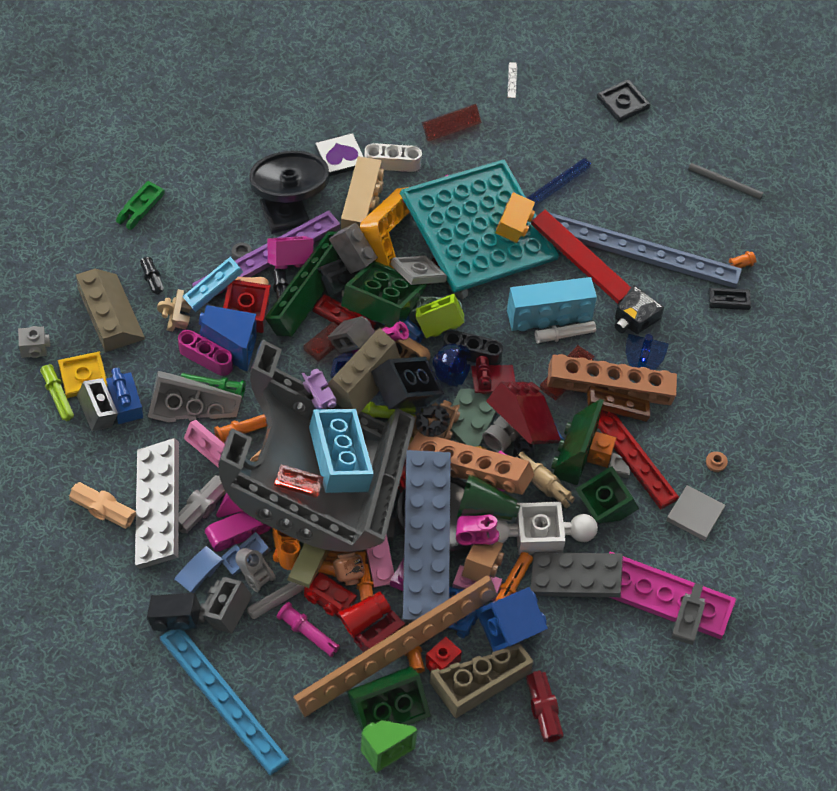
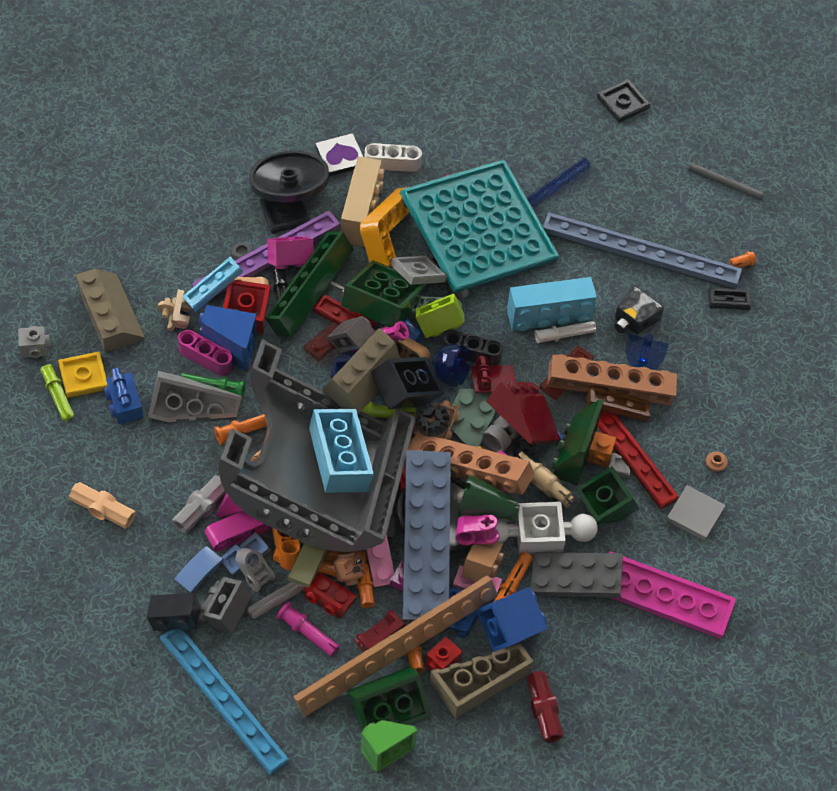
flat silver brick [77,378,118,431] -> none
green hinge [116,181,165,230] -> none
plate [135,438,179,569] -> none
black axle [140,257,164,295] -> none
bright pink plate [184,420,225,467] -> none
clear red plate [274,464,324,498] -> none
lavender hinge [302,369,337,409] -> none
black plate [317,259,357,296] -> none
flat silver brick [329,223,378,274] -> none
red plant [337,591,391,639] -> none
clear red plate [422,104,482,141] -> none
light orange brick [495,192,535,243] -> none
white sticker [508,62,517,98] -> none
red tile [531,210,631,304] -> none
dark grey hinge [671,583,706,645] -> none

